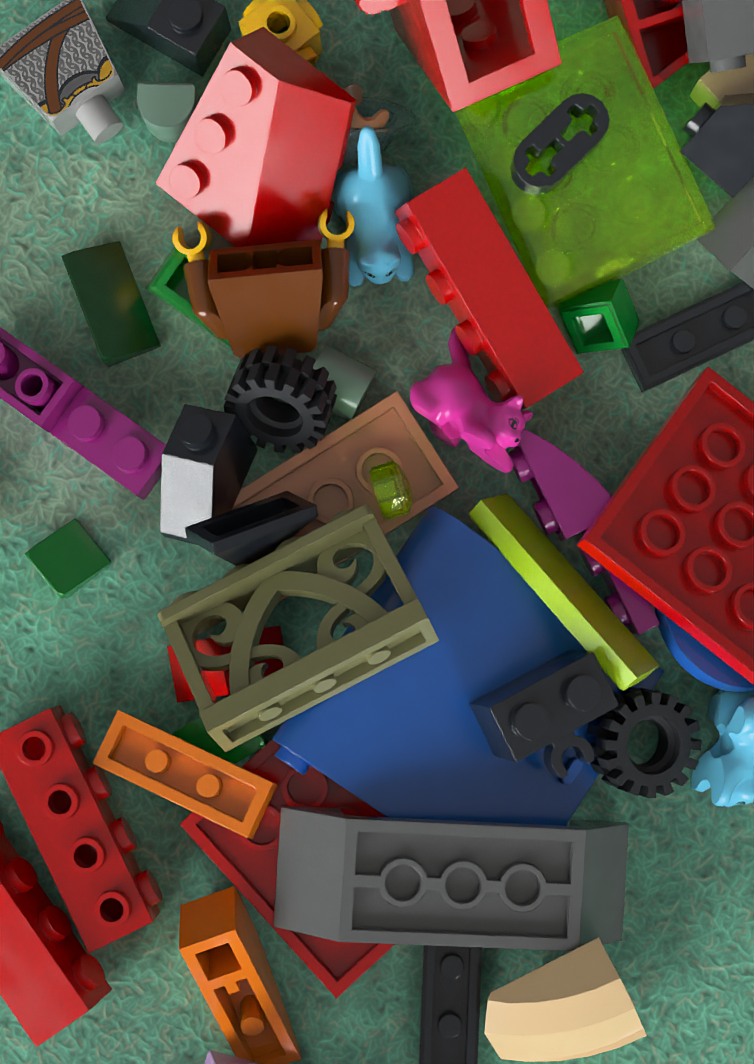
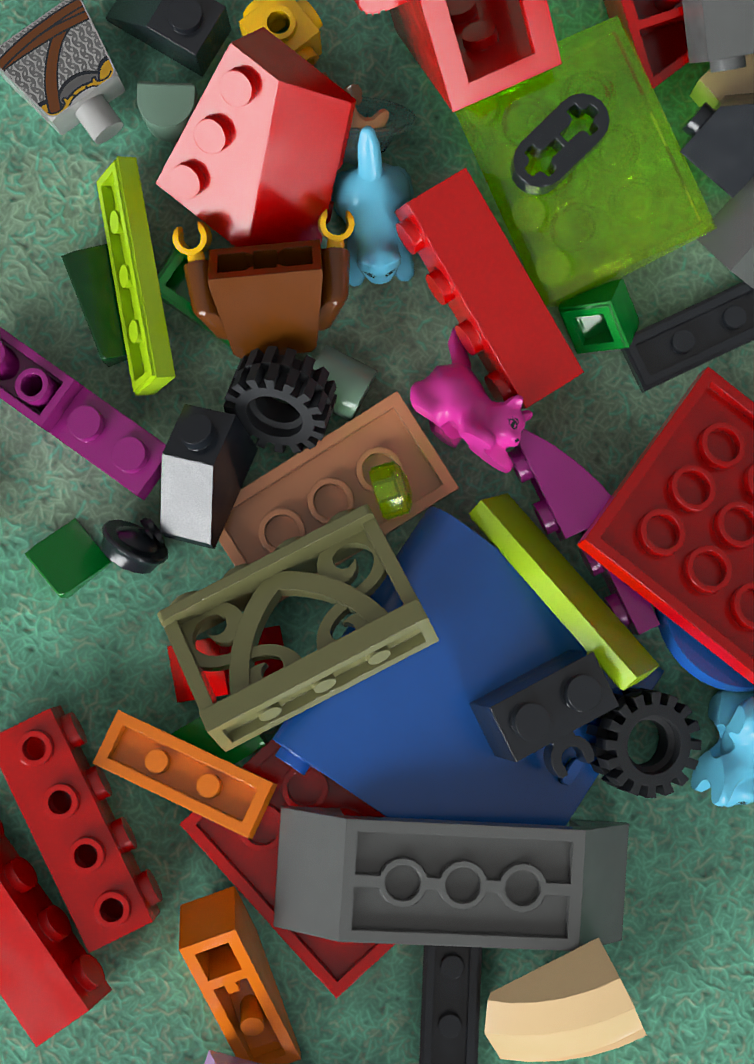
black slope [185,491,318,566] -> none
none -> lime tile [96,156,176,396]
none -> black hat [102,517,168,574]

